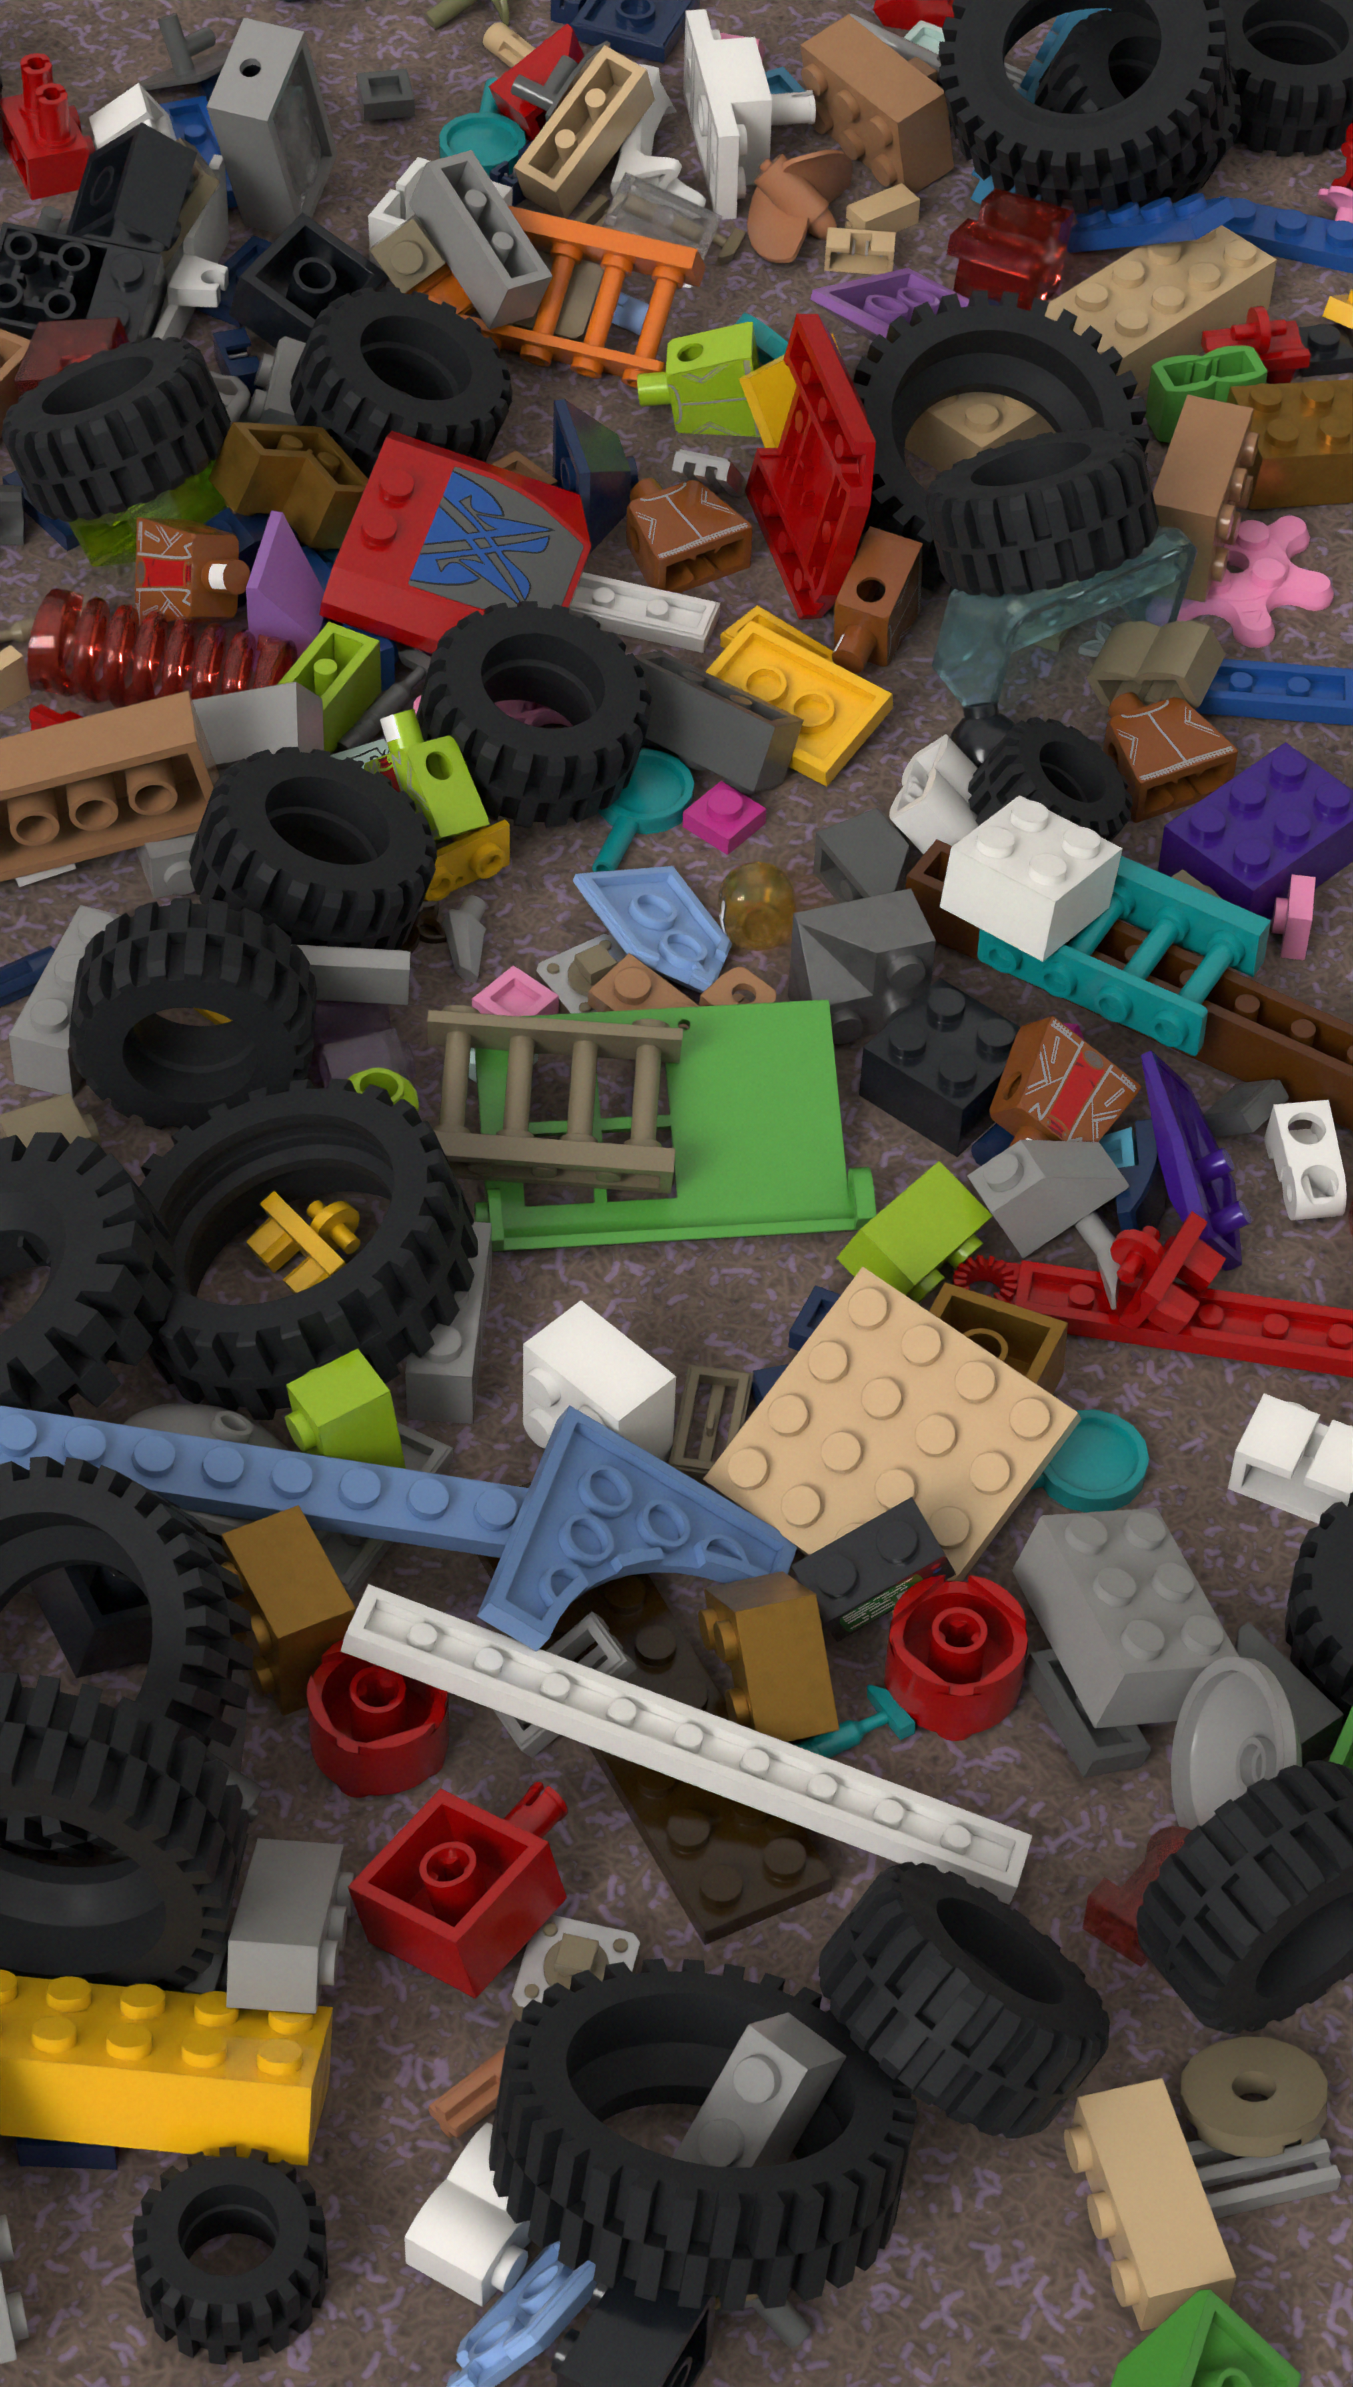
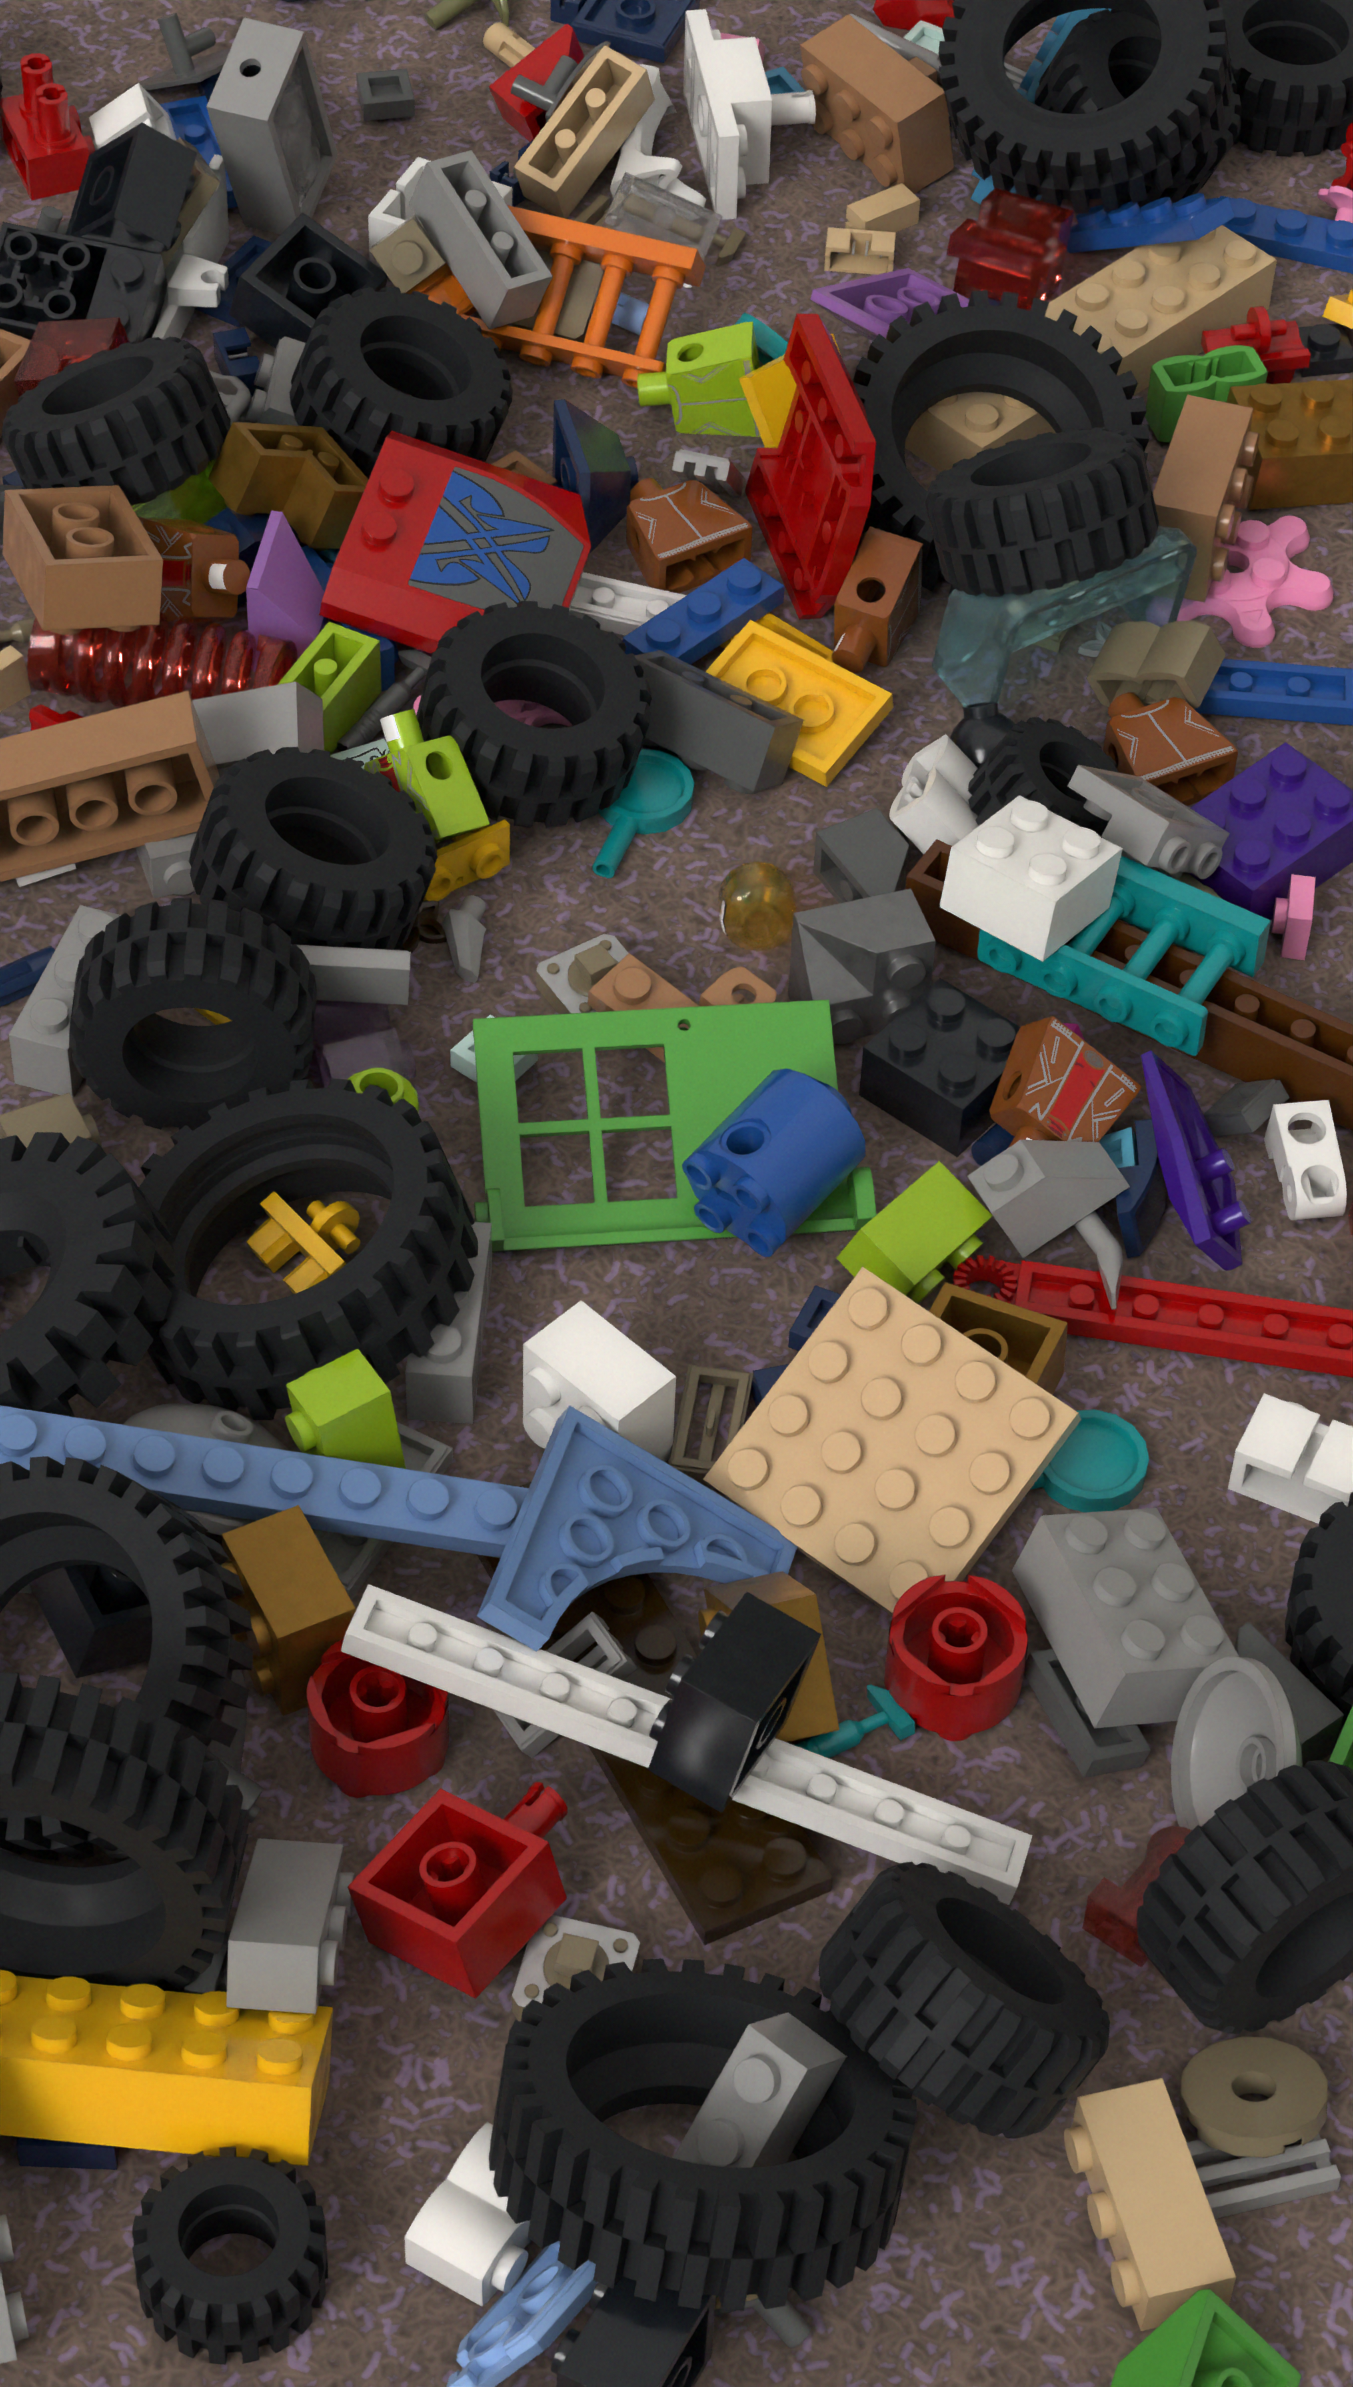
dark tan fence [427,1005,683,1194] -> none
nougat piece [428,2046,505,2138] -> none
teal piece [439,77,526,178] -> none
bright pink plate [472,965,559,1016] -> none
light blue tile [573,866,732,993] -> none
dark pink plate [682,781,766,855] -> none
nougat piece [747,149,853,263] -> none
black brick [791,1497,956,1642] -> none
red hips [1110,1211,1226,1336] -> none
none -> medium nougat brick [2,485,163,635]
none -> blue plate [622,558,785,665]
none -> black brick [648,1592,821,1813]
none -> blue cylinder [682,1068,866,1257]
none -> light grey plate [1068,765,1230,879]

